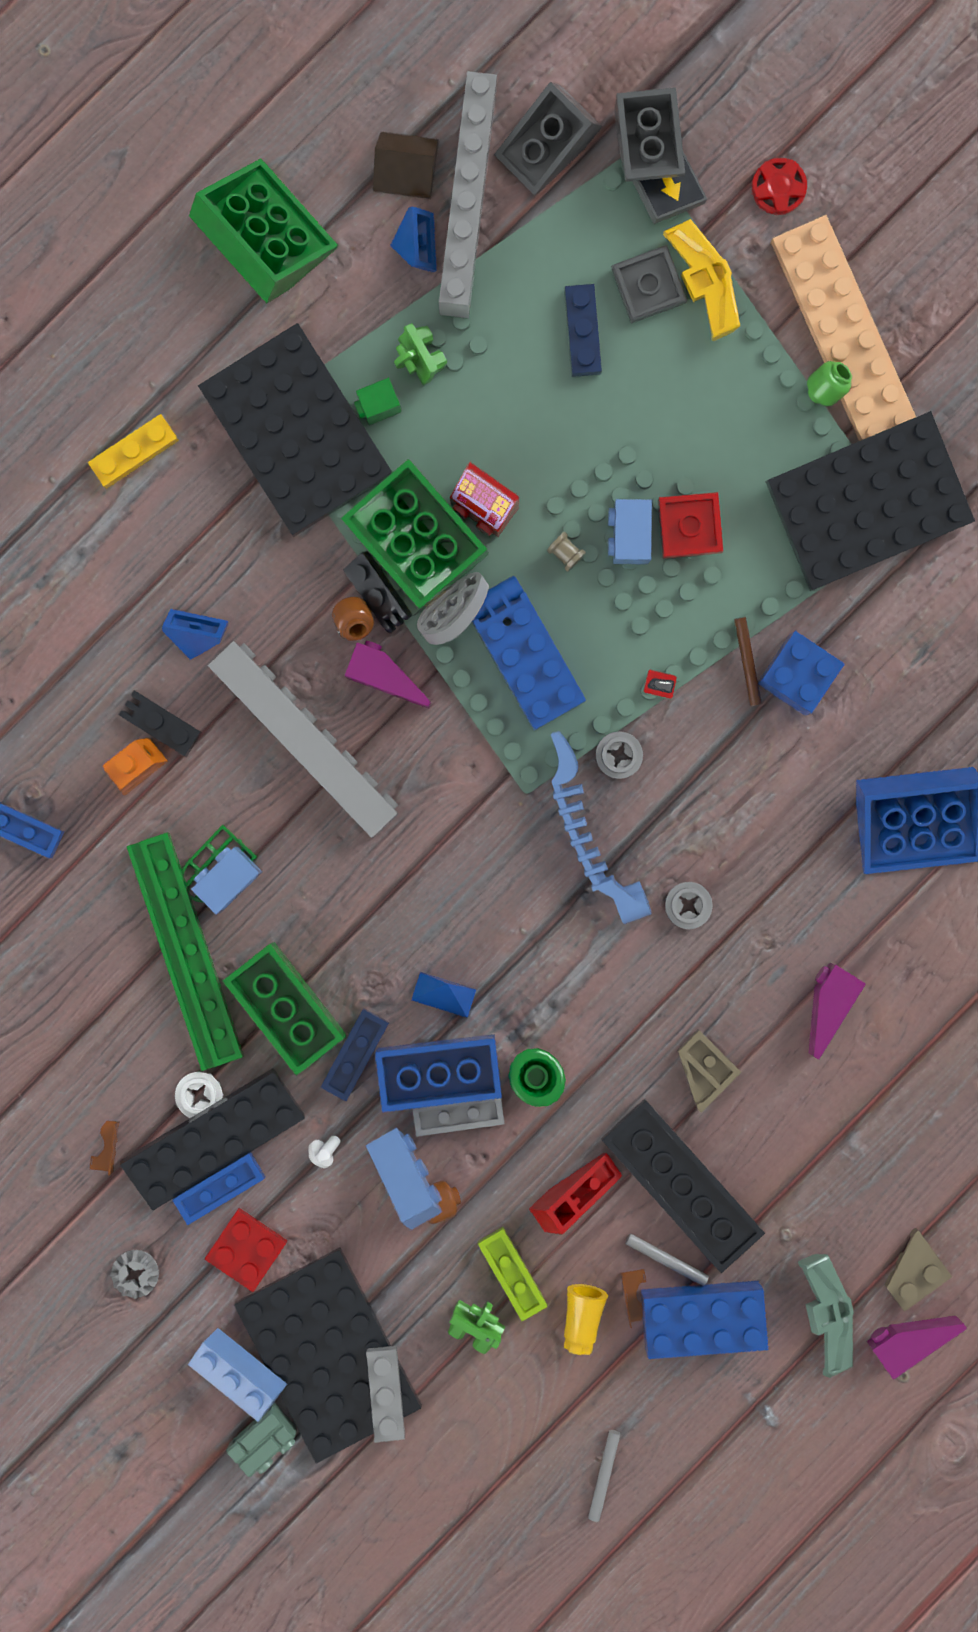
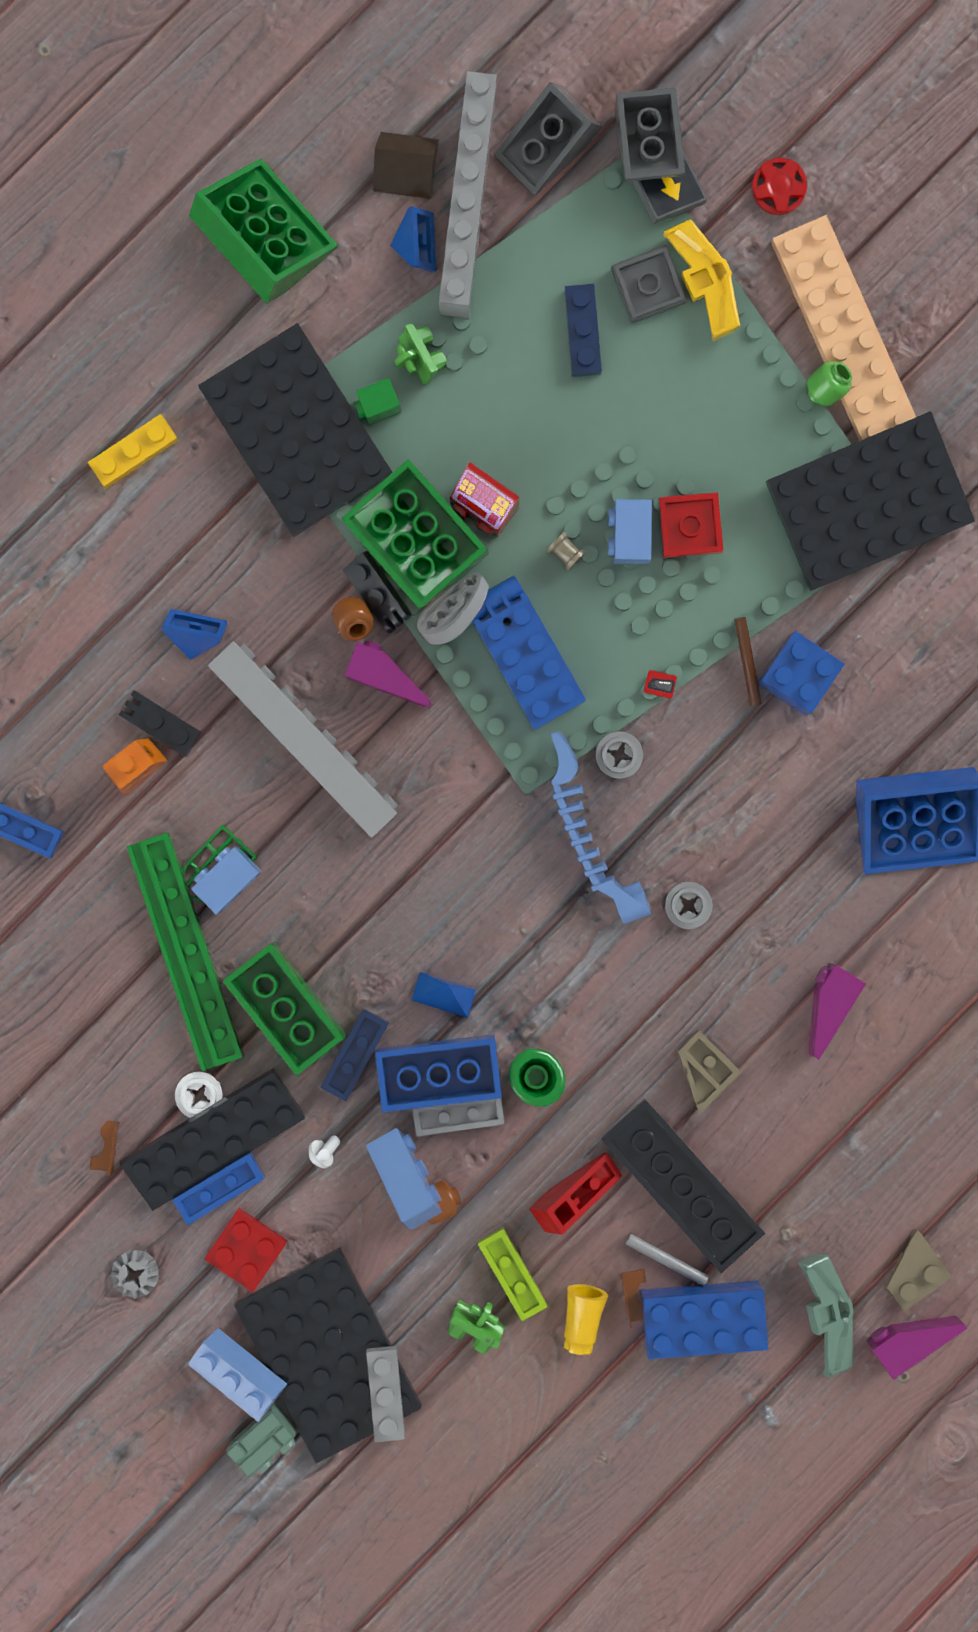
light grey bar [588,1430,620,1522] -> none

